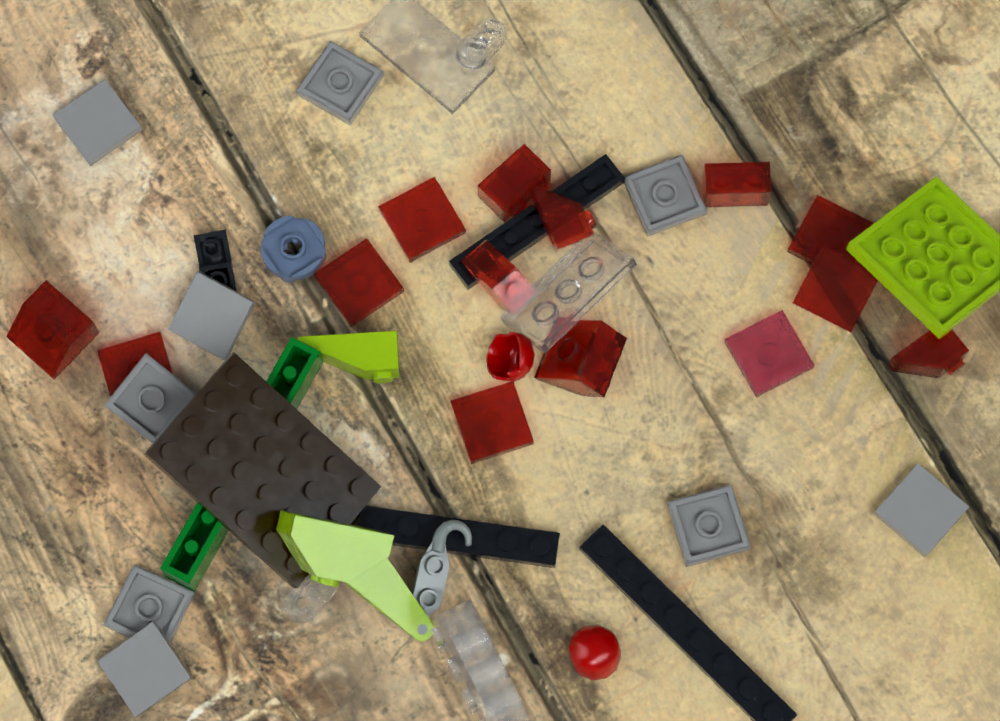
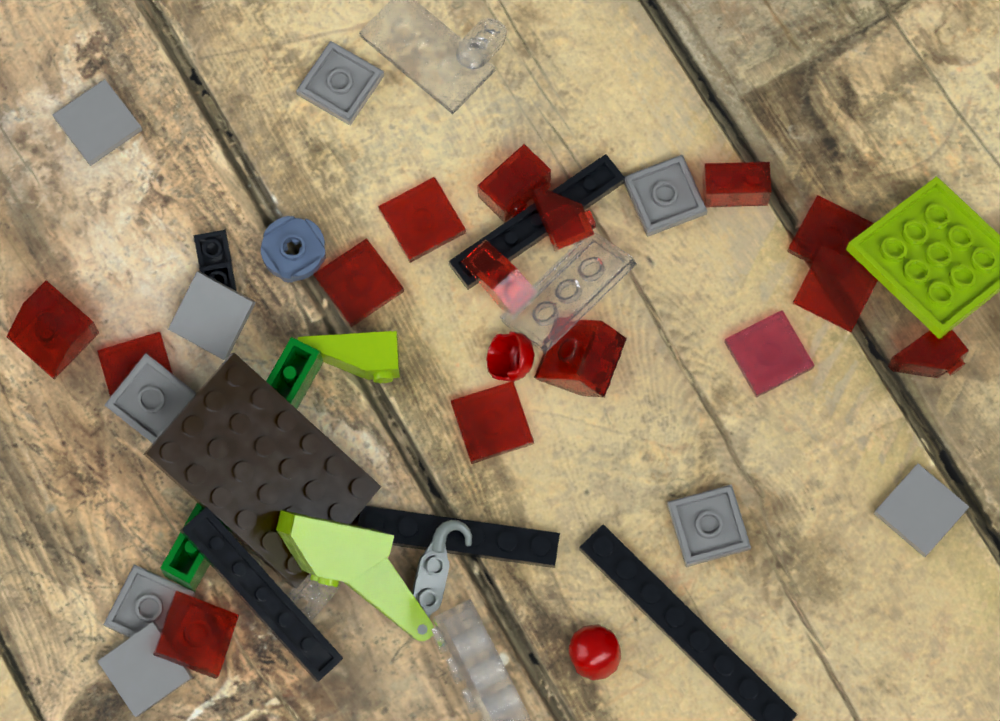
none -> clear red tile [153,591,239,679]
none -> black plate [180,507,343,682]

